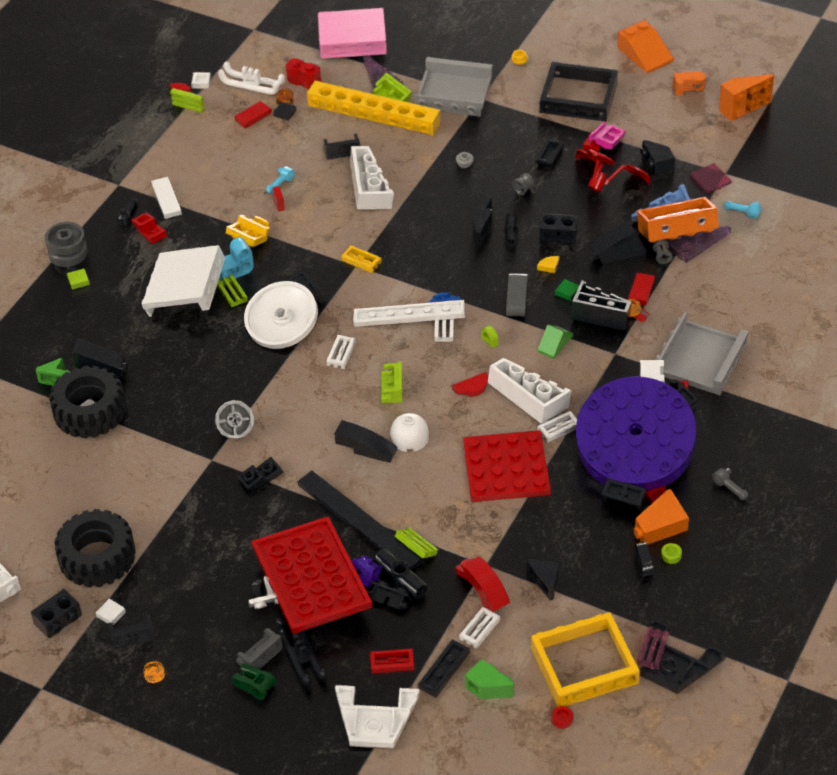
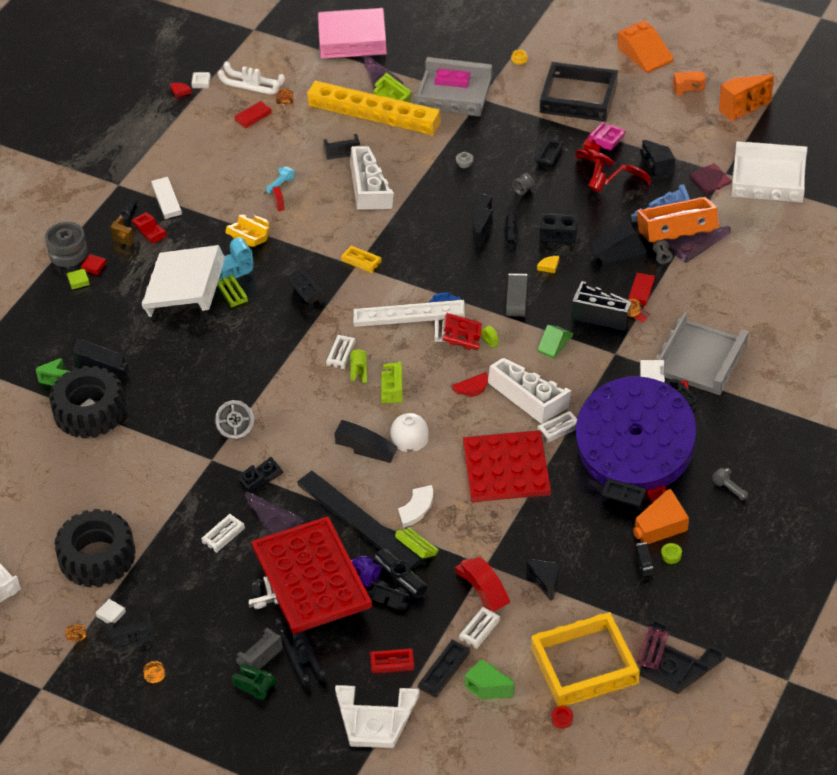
black brick [31,589,82,639] -> none
lime tile [170,88,204,113] -> none
white dish [244,281,318,349] -> none
black tile [273,102,297,121] -> none
red brick [285,58,321,89] -> none
green tile [555,279,579,301] -> none
medium azure piece [724,201,762,219] -> none
none -> clear orange tile [65,624,87,642]
none -> red tile [81,254,107,275]
none -> pearl gold bracket [110,217,135,246]
none -> white tile [202,514,245,553]
none -> clear purple wing [244,491,305,535]
none -> lime hinge [350,349,367,384]
none -> white tile [398,485,433,528]
none -> dark pink plate [435,69,471,88]
none -> red plate [442,313,482,351]
none -> white panel [731,141,807,203]

